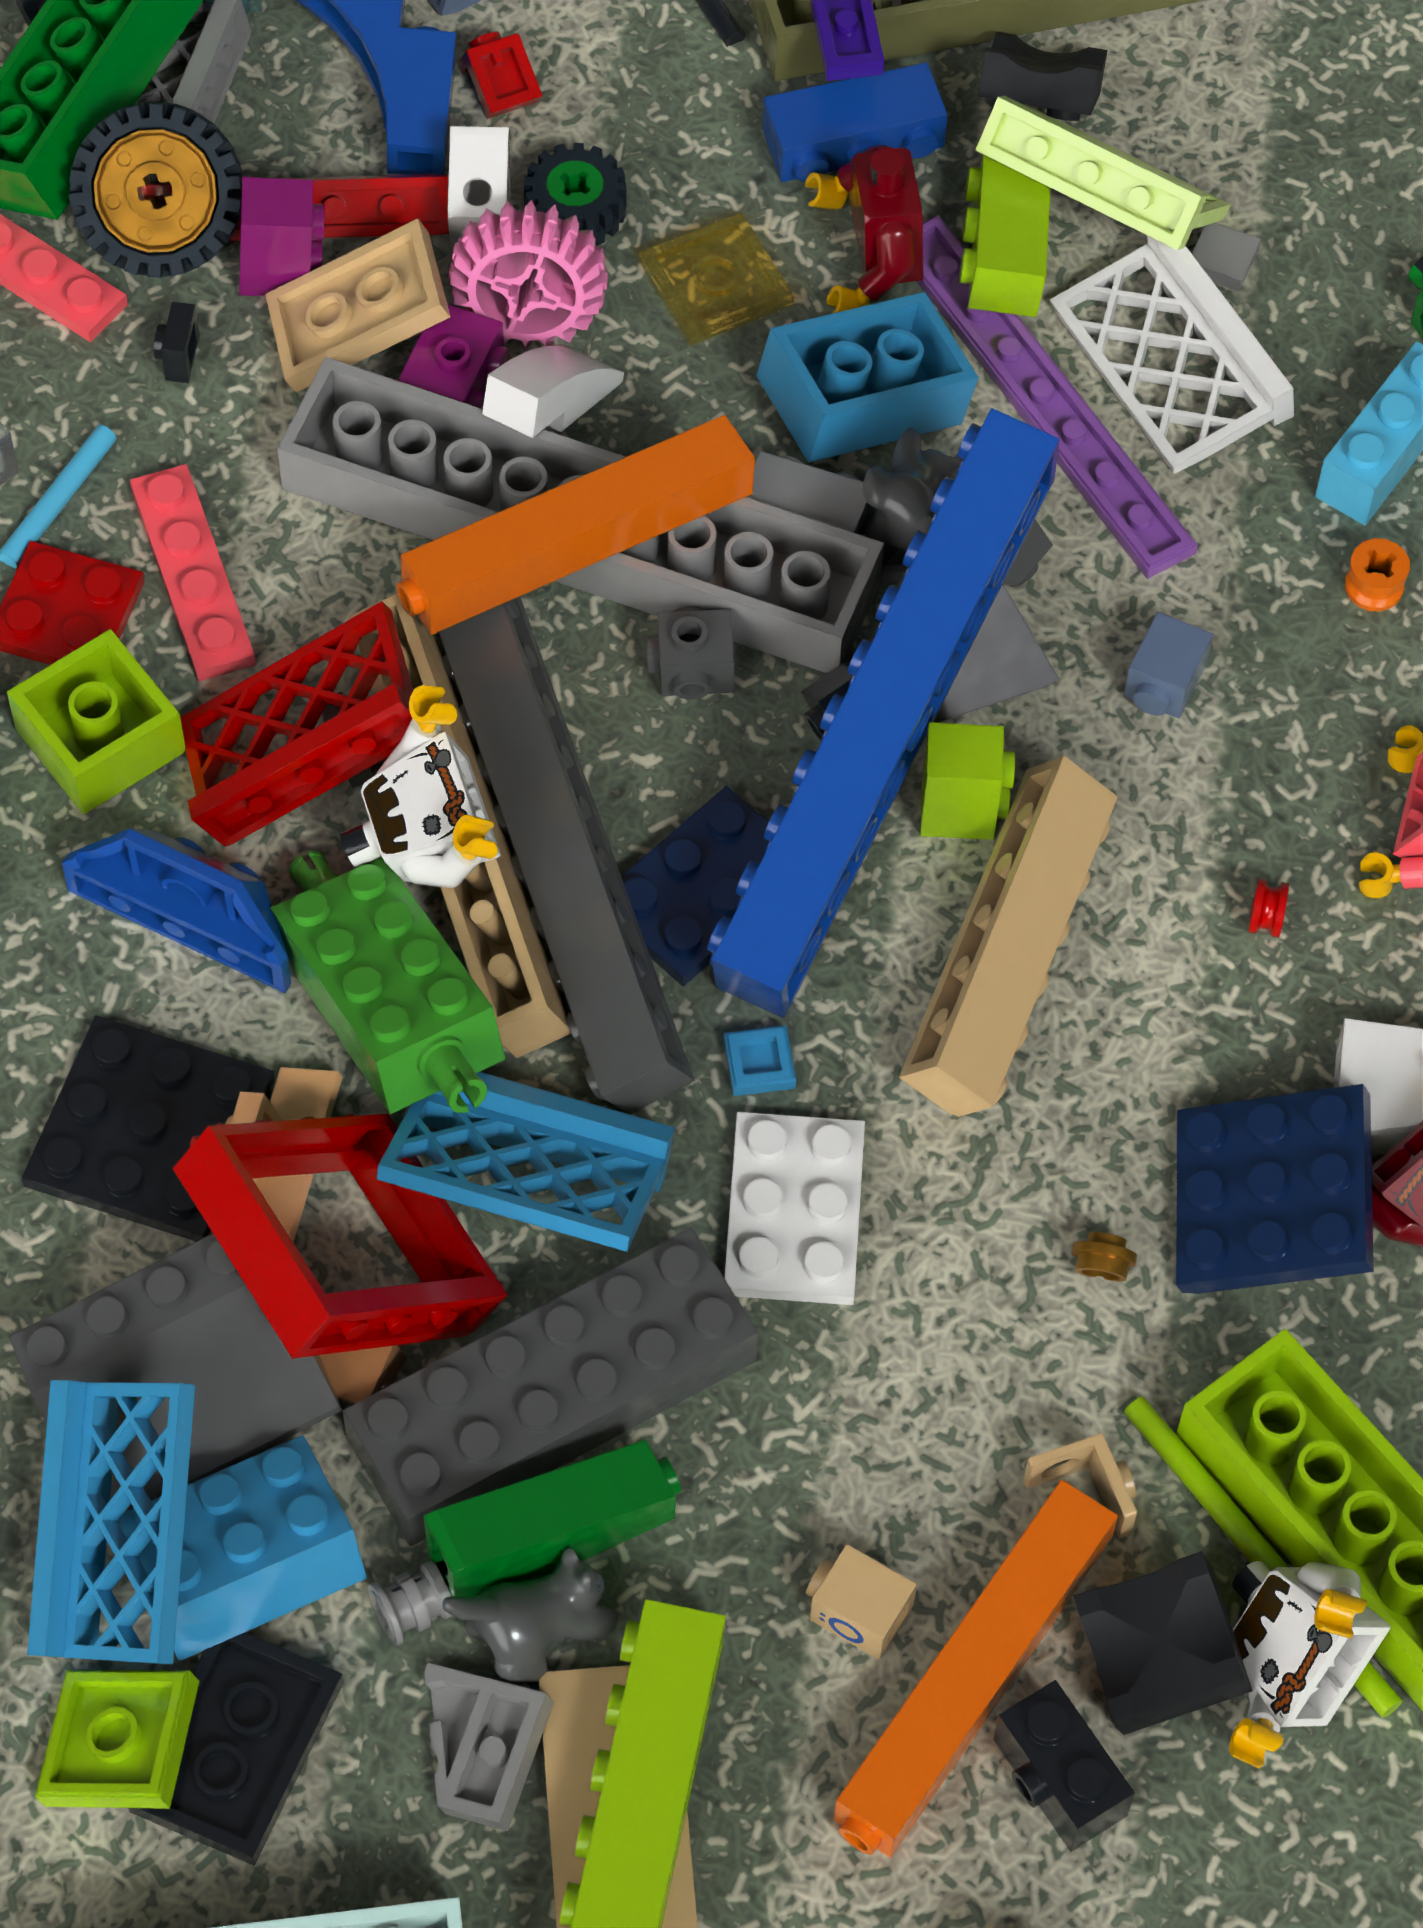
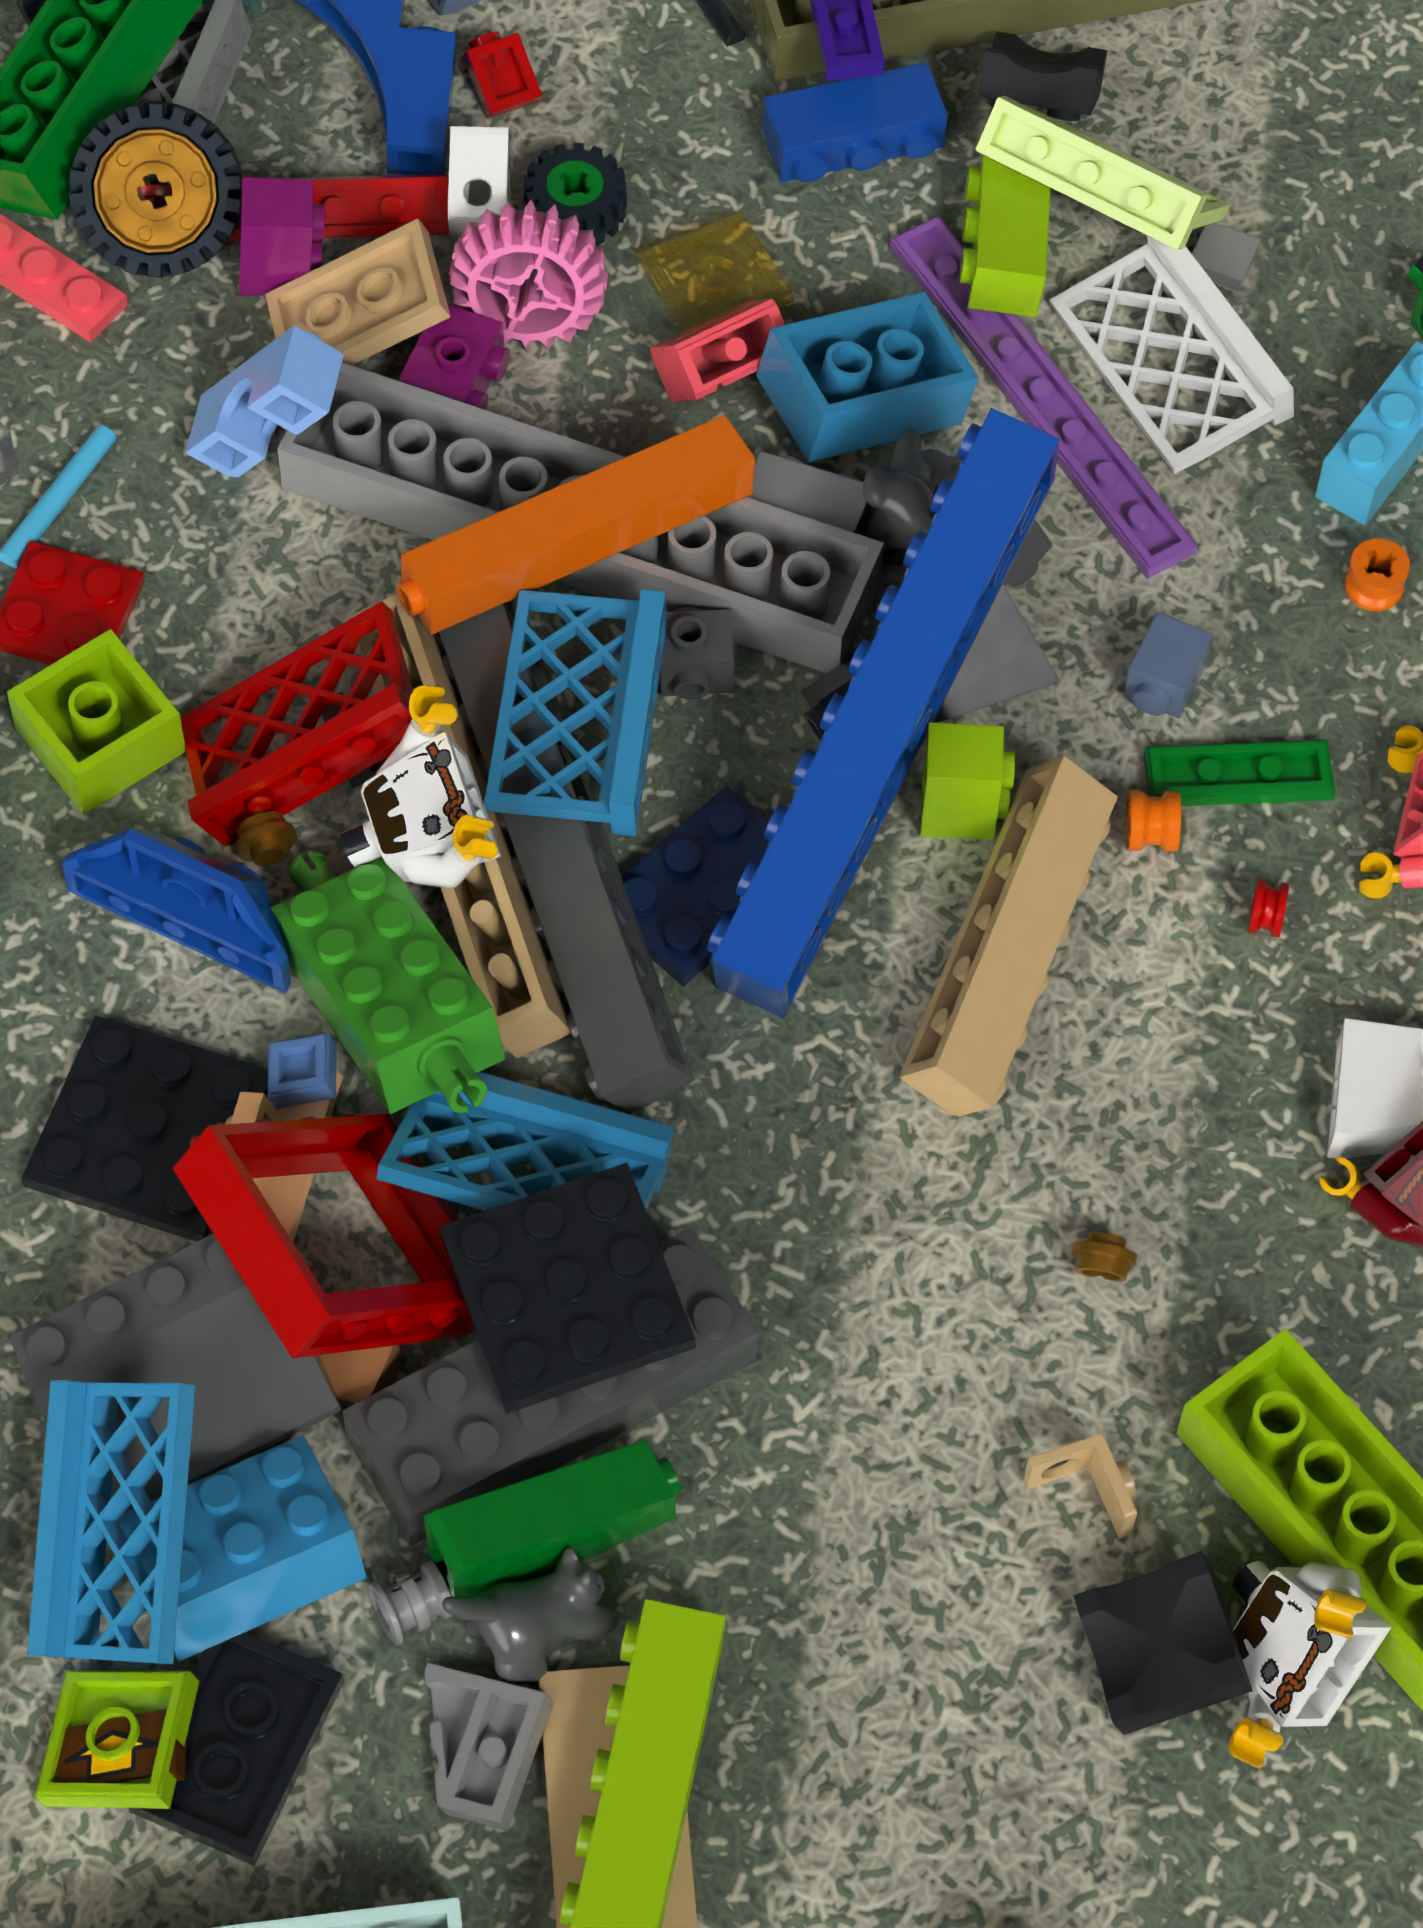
coral plate [130,464,256,682] -> none
black plate [154,302,200,383] -> none
white slope [482,346,624,438] -> none
dark azure tile [723,1025,796,1096] -> none
white plate [724,1112,865,1305] -> none
dark red torso [805,145,923,314] -> none
tan brick [806,1544,917,1660] -> none
orange brick [833,1479,1118,1858] -> none
black brick [993,1680,1135,1852] -> none
lime bar [1124,1396,1403,1718] -> none
dark blue plate [1176,1084,1374,1294] -> none
none -> reddish brown tile [49,1708,186,1783]
none -> light blue arch [185,326,344,477]
none -> pearl gold plate [235,811,298,866]
none -> medium blue tile [268,1032,337,1109]
none -> black plate [439,1162,696,1414]
none -> dark azure fence [484,589,667,836]
none -> coral brick [650,298,785,402]
none -> orange wheel [1125,790,1181,852]
none -> green tile [1144,739,1335,806]

